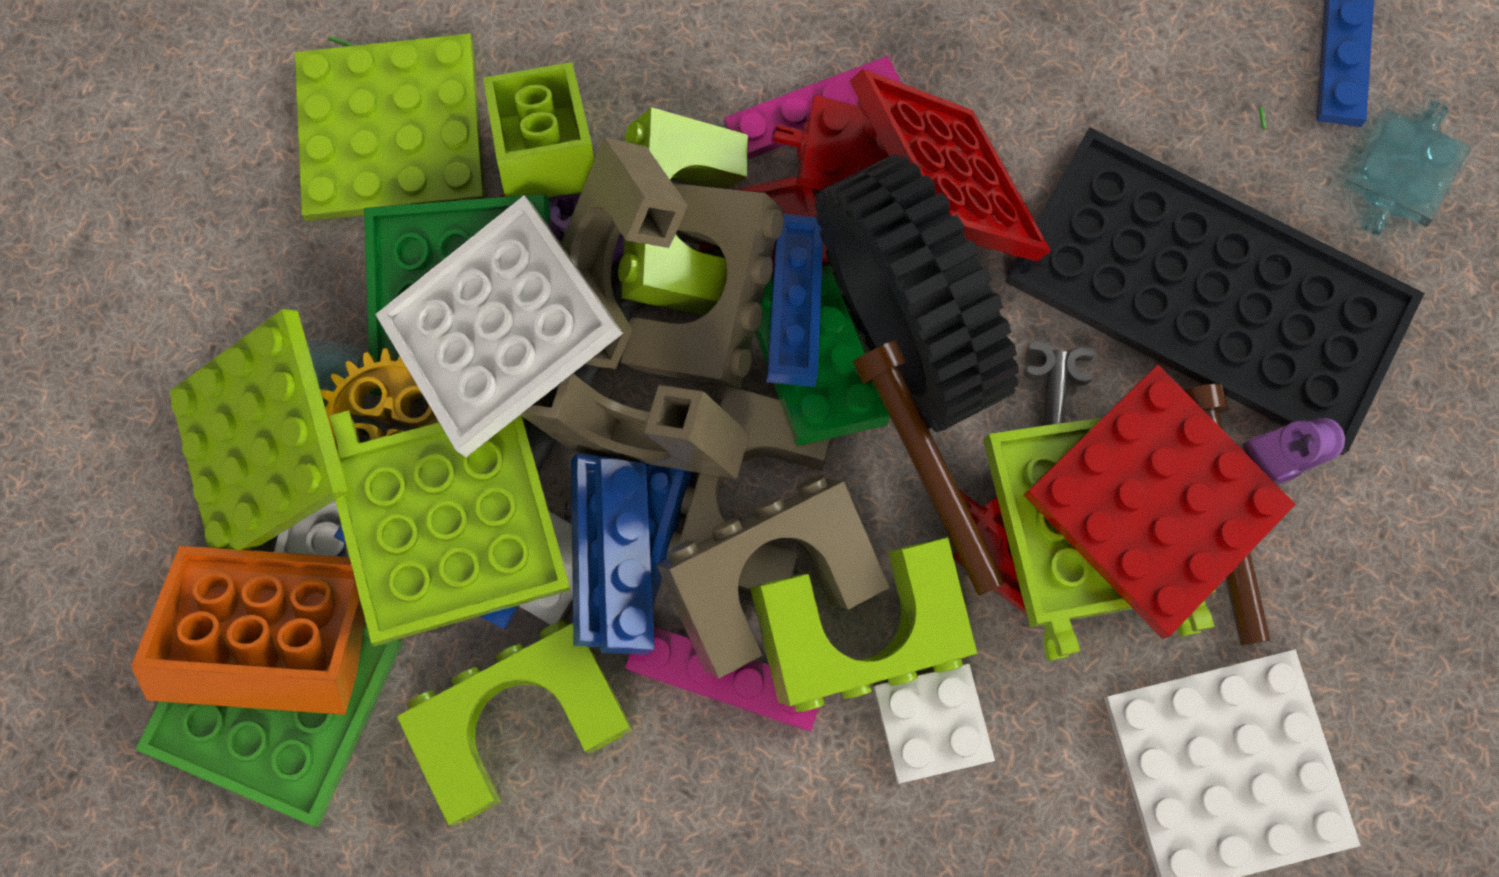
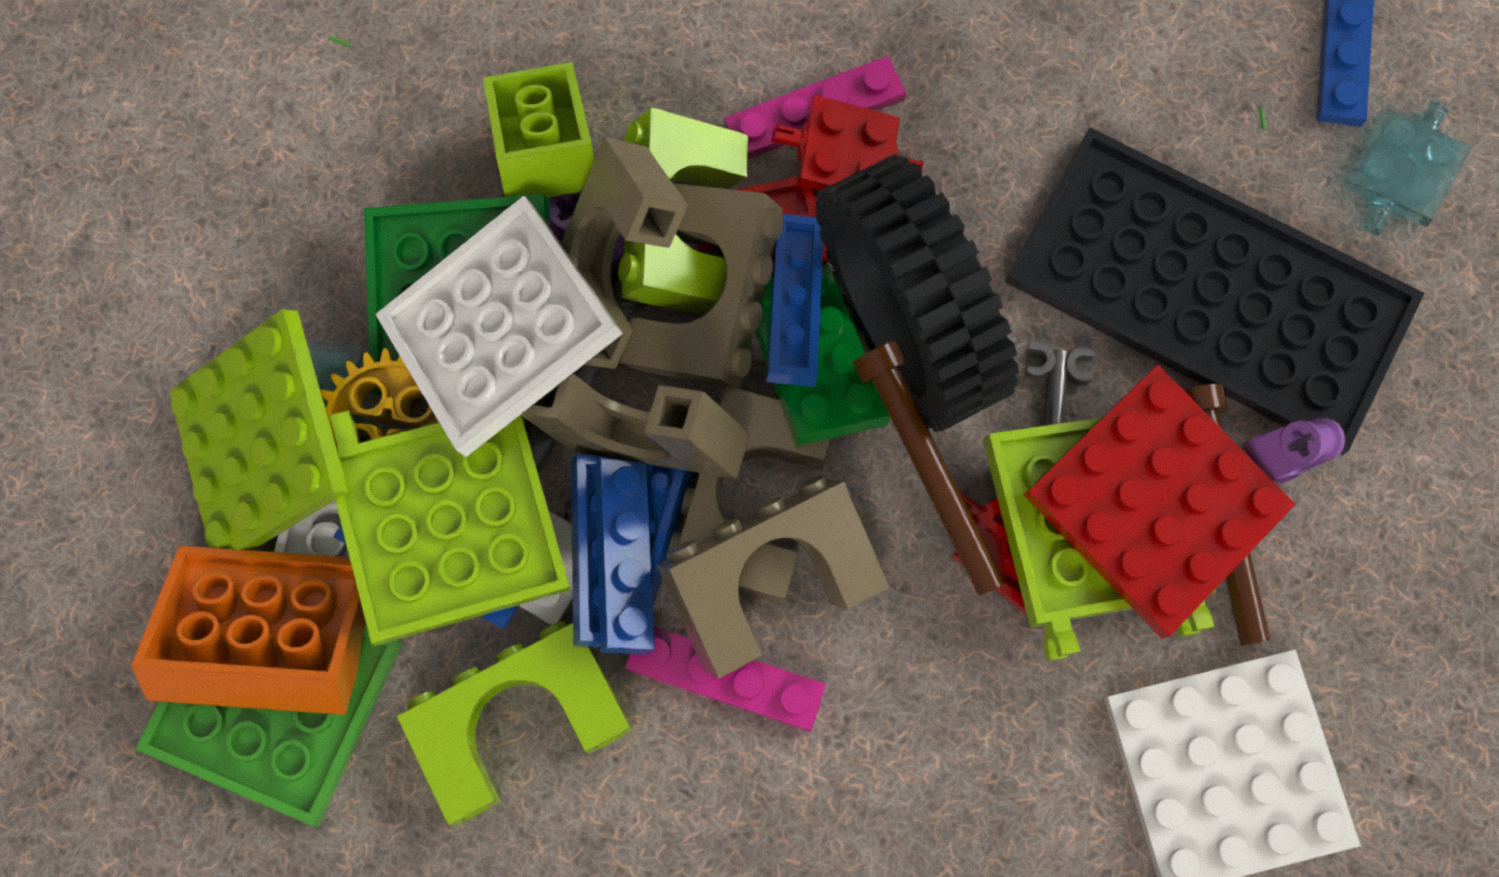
lime plate [295,34,485,221] -> none
lime arch [750,538,978,712] -> none
red plate [850,68,1051,262] -> none
white plate [873,664,995,784] -> none

